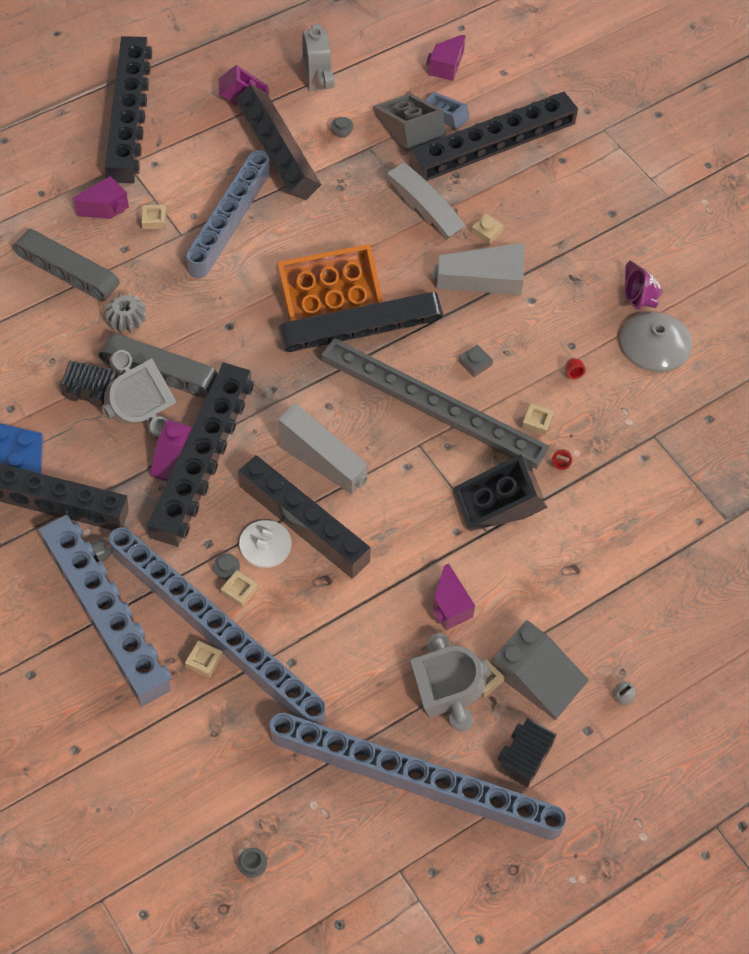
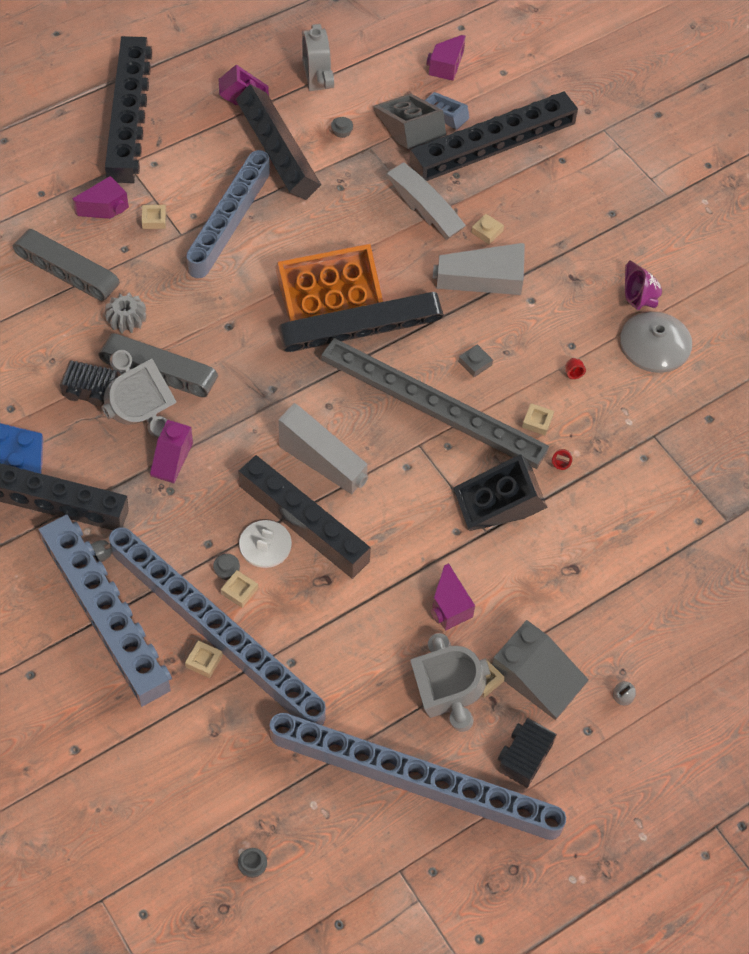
black brick [147,362,254,547] -> none

